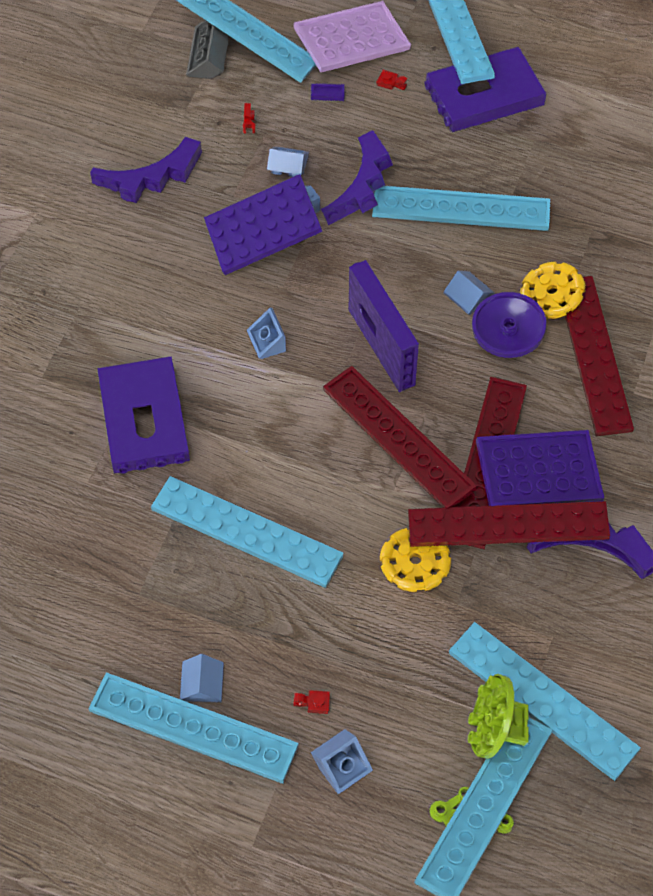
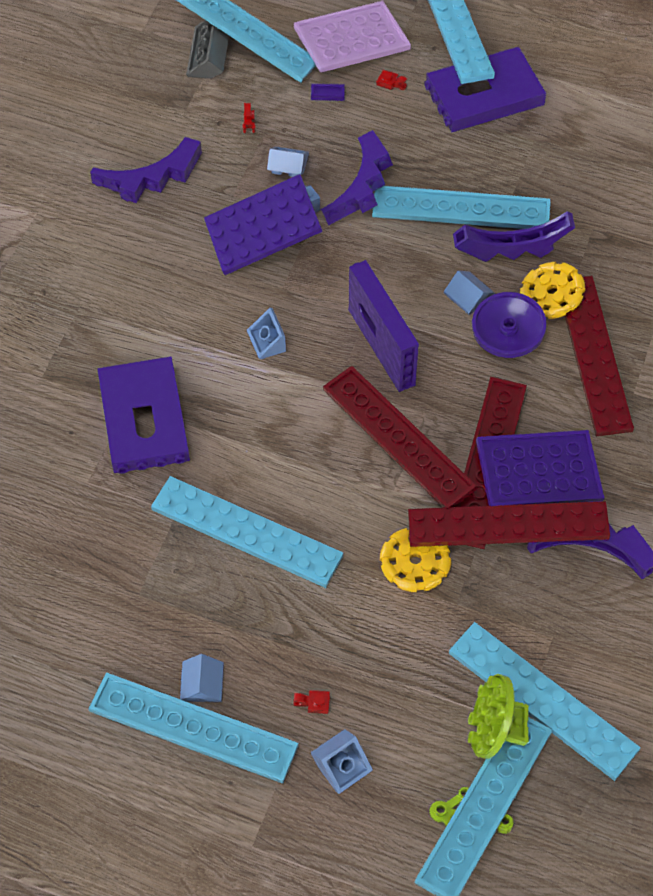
none -> dark purple arch [453,211,575,262]

